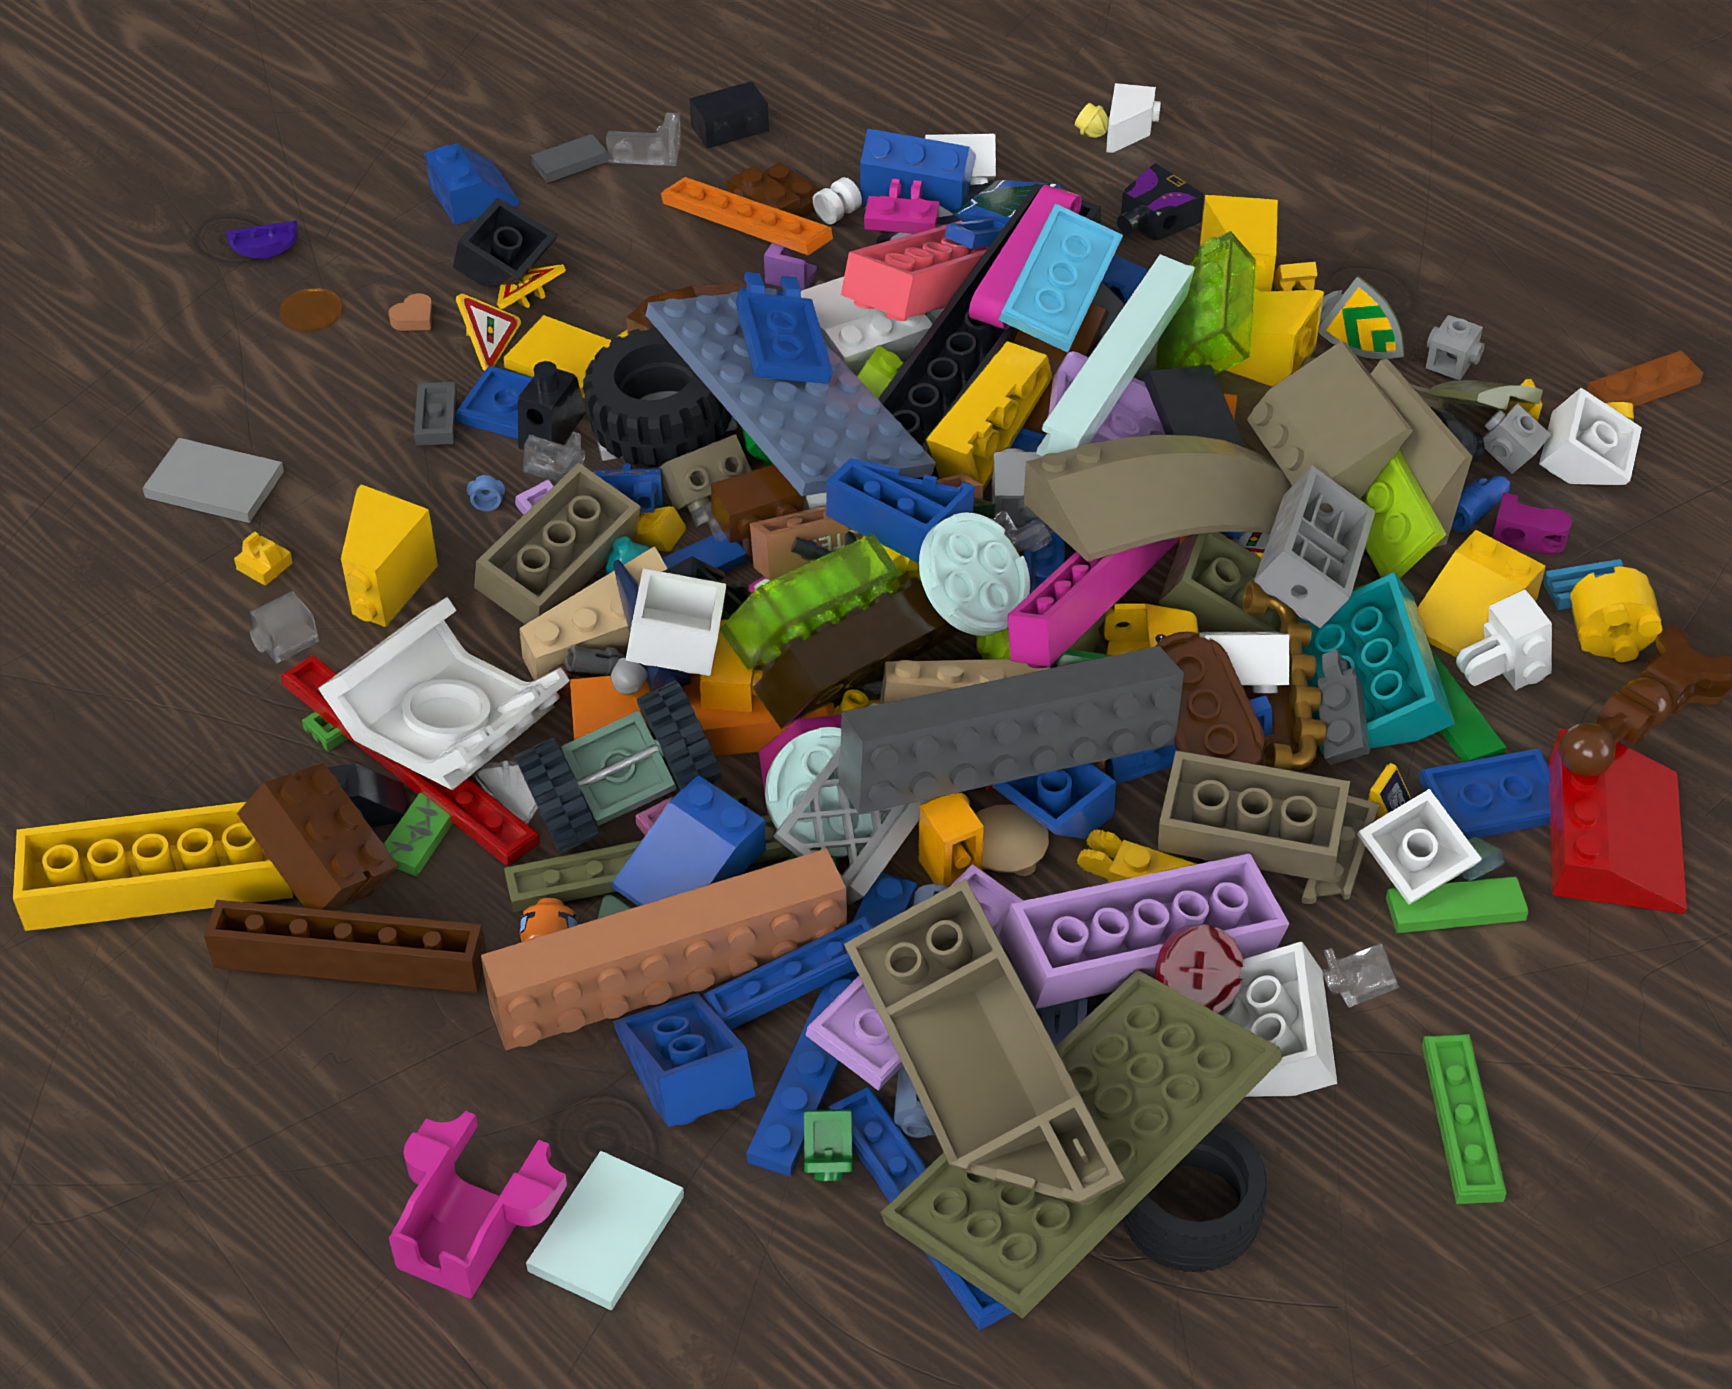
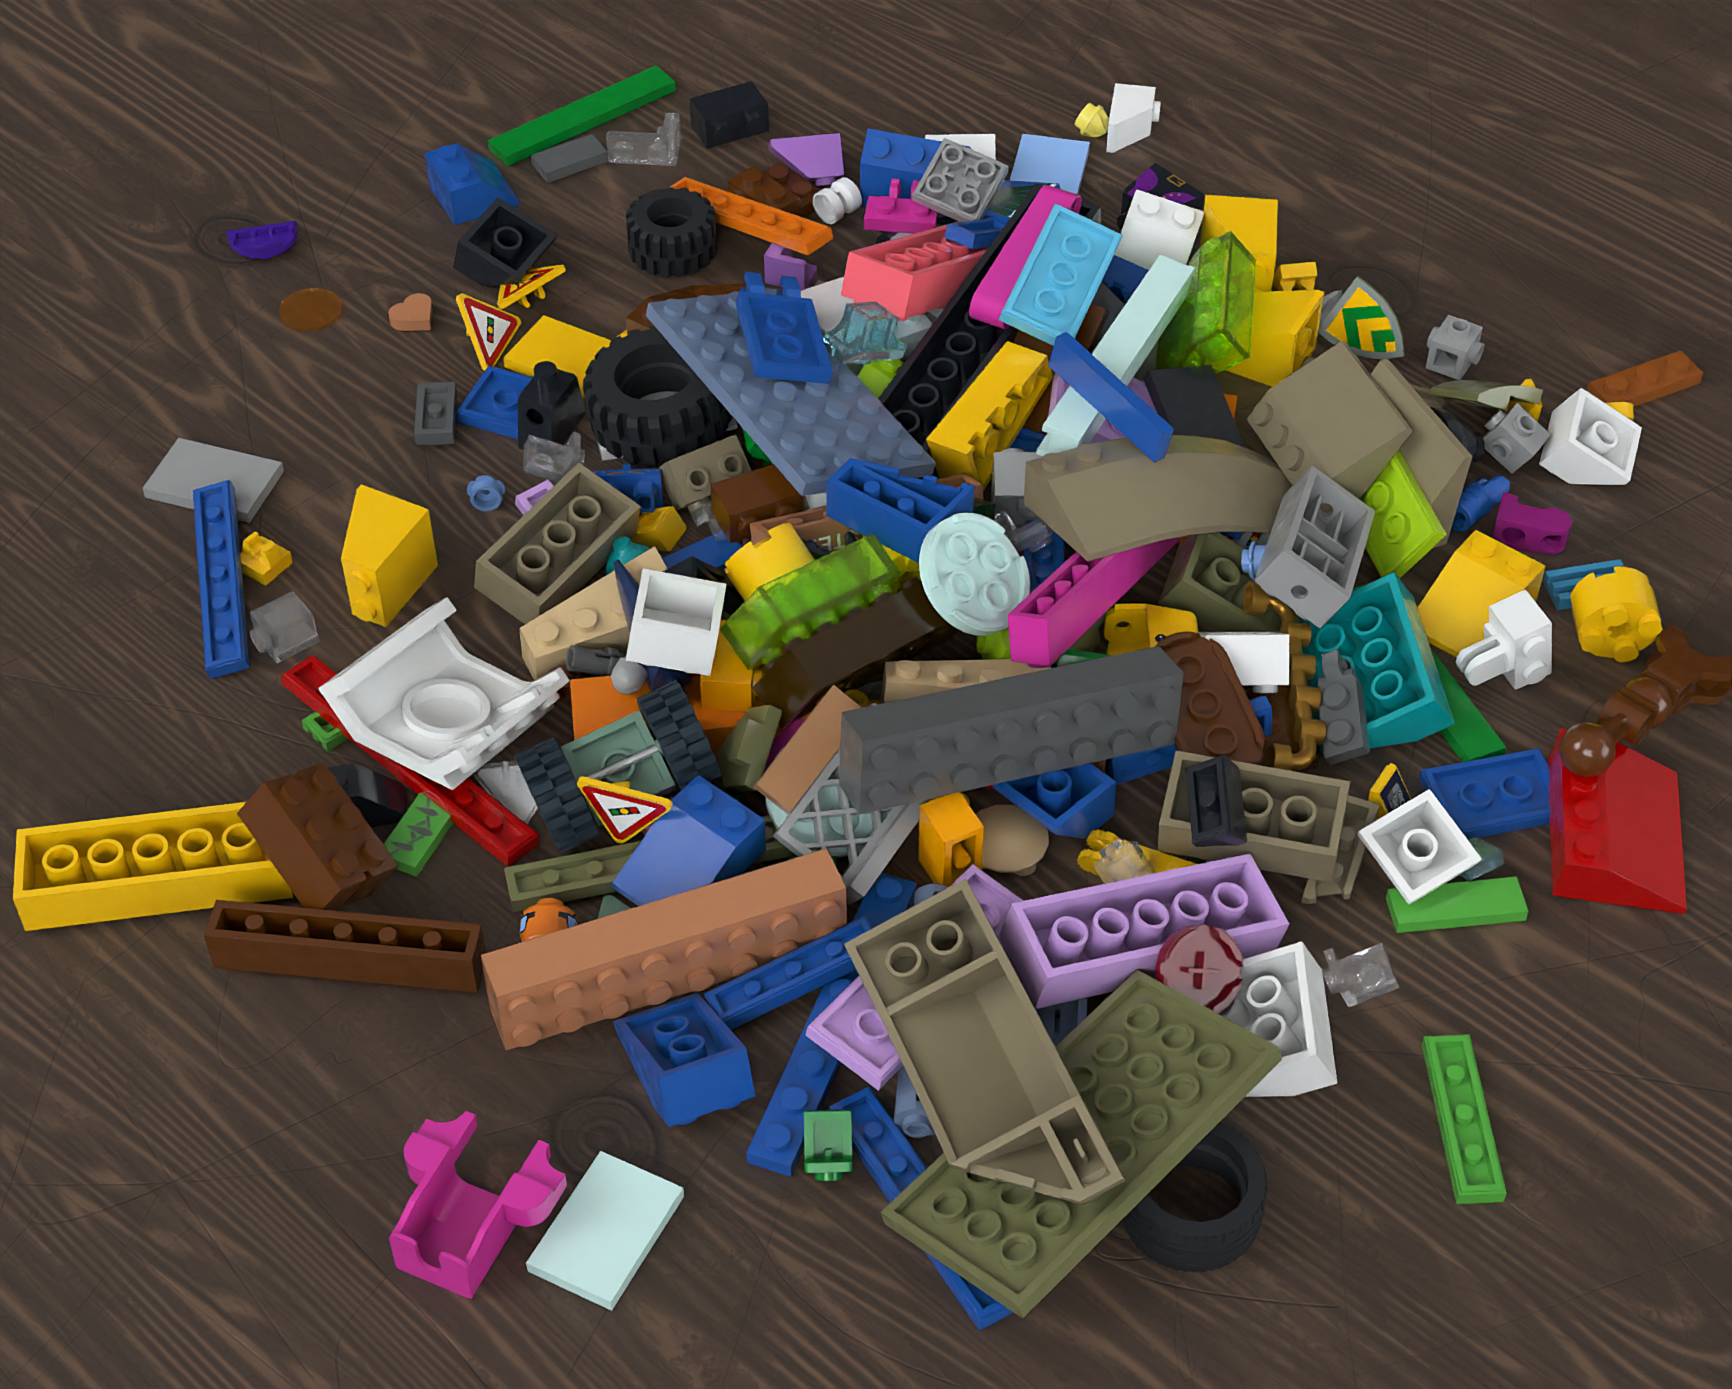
none -> blue tile [193,480,250,679]
none -> green tile [487,66,676,167]
none -> piece [577,776,673,844]
none -> black tyre [626,187,717,277]
none -> olive plate [717,705,782,793]
none -> yellow brick [724,523,823,616]
none -> medium nougat tile [754,685,862,814]
none -> medium lavender slope [769,133,844,188]
none -> clear light blue brick [823,301,906,364]
none -> light grey tile [912,138,1008,222]
none -> light blue tile [1010,134,1090,195]
none -> blue tile [1048,332,1174,463]
none -> clear brick [1093,838,1155,884]
none -> white slope [1114,189,1204,270]
none -> black slope [1185,755,1247,847]
none -> medium blue plate [1241,541,1267,580]

